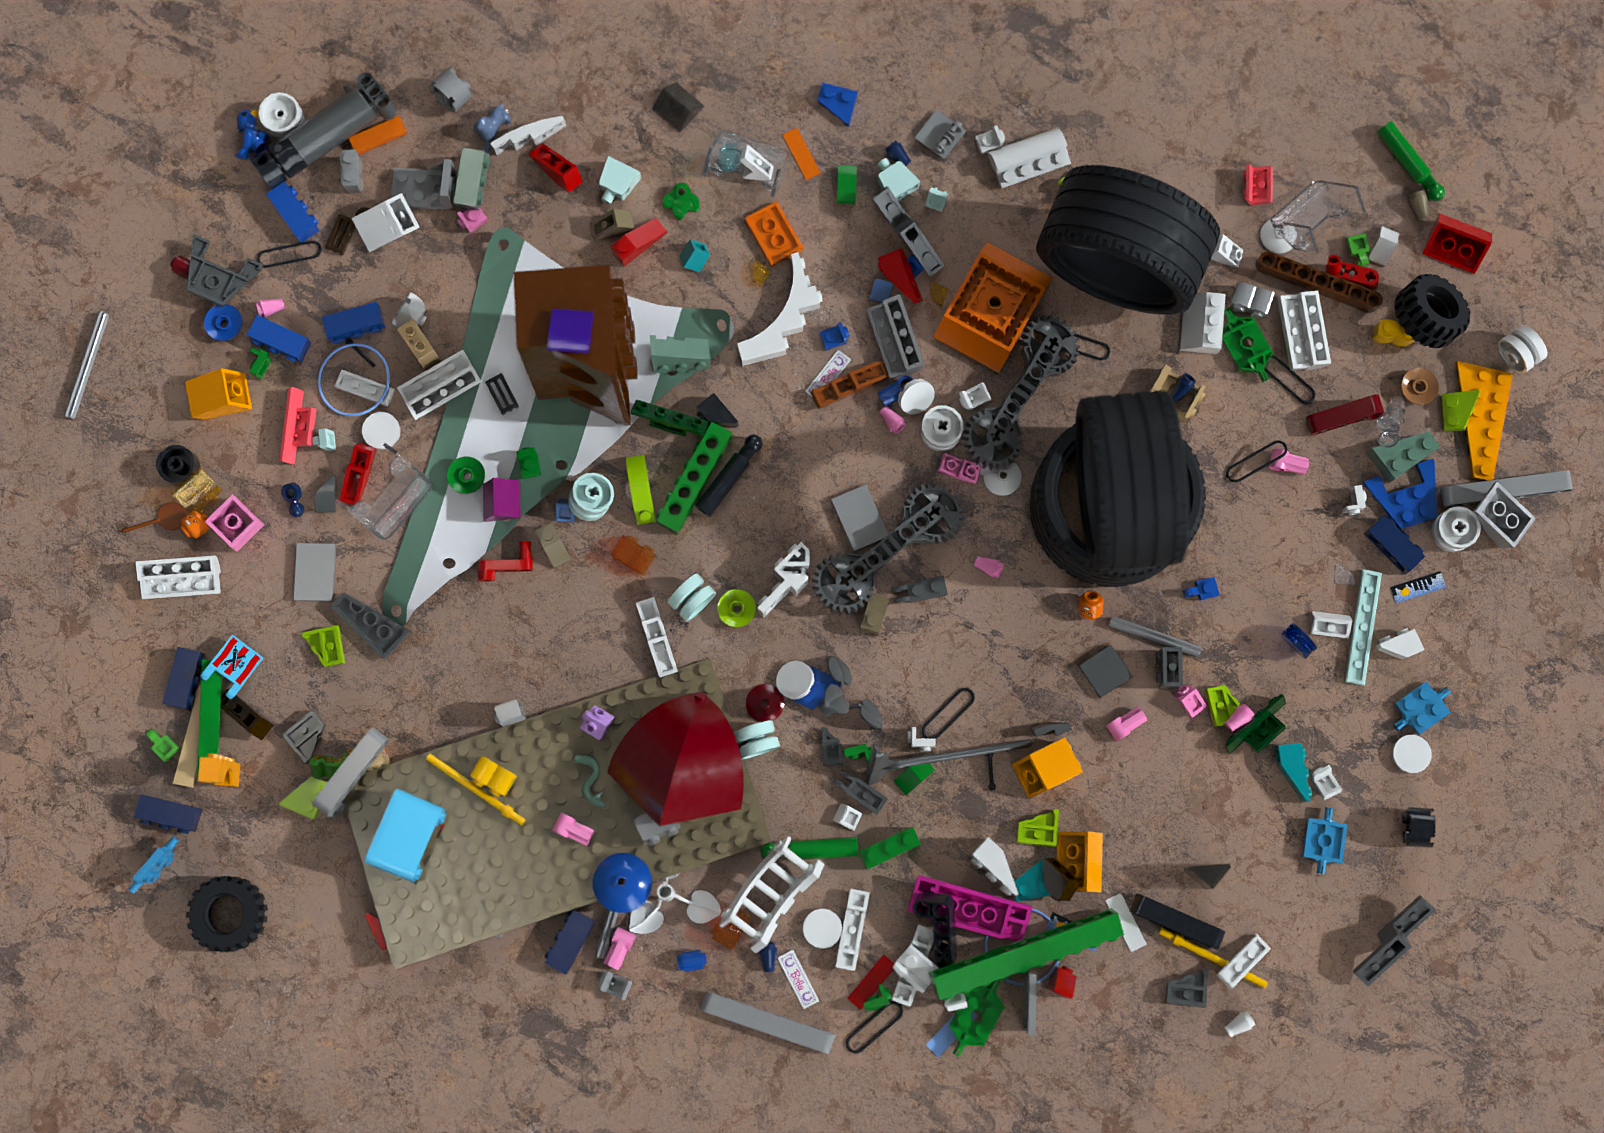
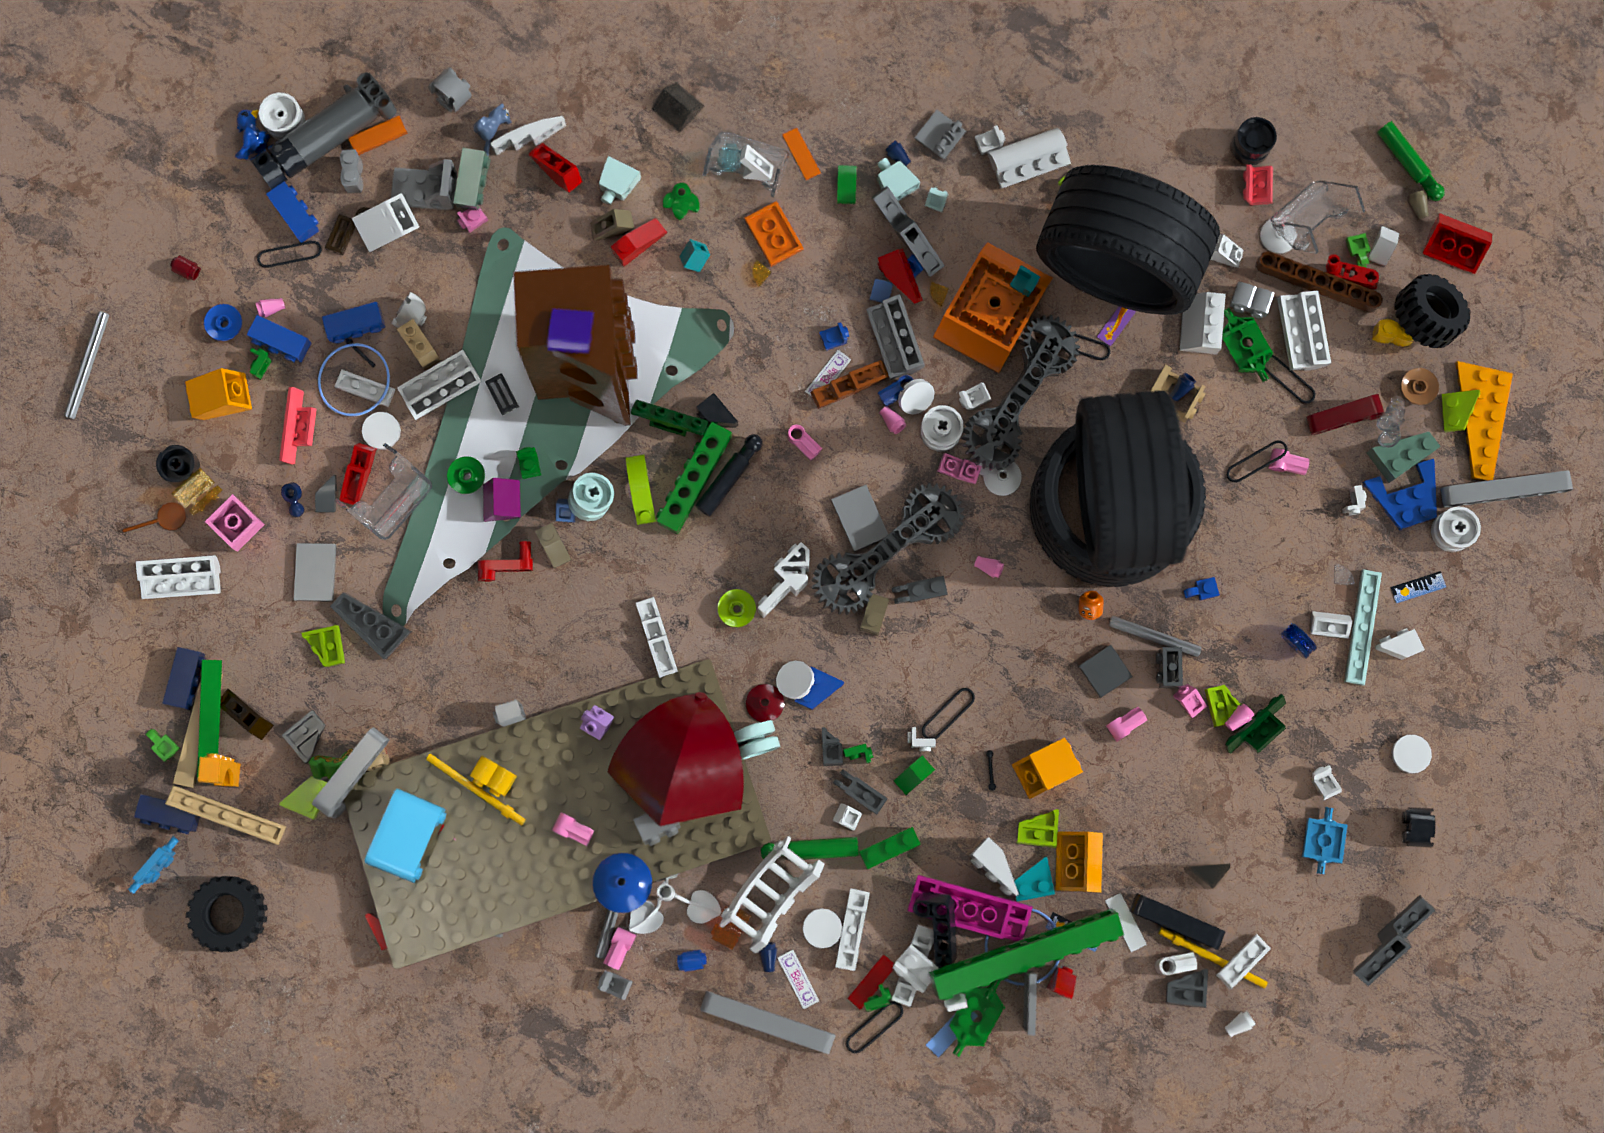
orange head [180,511,209,539] -> none
dark grey wing [187,234,263,308] -> none
flag [200,635,263,699] -> none
light aqua tile [312,428,336,451] -> none
dark blue brick [544,910,596,975] -> none
sand green animal [575,755,606,807] -> none
clear orange brick [611,535,656,576] -> none
sand green wedge [650,335,711,374] -> none
light aqua wheel [667,573,716,622] -> none
white arch [737,252,823,366] -> none
blue wing [818,82,858,127] -> none
dark grey plant [819,655,882,730] -> none
dark grey piece [865,740,1033,785] -> none
dark grey slope [1030,722,1072,737] -> none
dark brown slope [1042,858,1081,902] -> none
teal slope [1274,743,1312,802] -> none
dark blue brick [1364,515,1426,575] -> none
dark azure plate [1393,681,1451,736] -> none
light grey slope [1474,481,1536,548] -> none
white wheel [1497,325,1547,374] -> none
none -> tan tile [165,786,286,845]
none -> bright pink piece [787,425,822,461]
none -> teal panel [1010,265,1040,298]
none -> medium lavender sticker [1097,306,1136,346]
none -> white piece [1155,952,1197,975]
none -> black wheel [1231,117,1277,165]

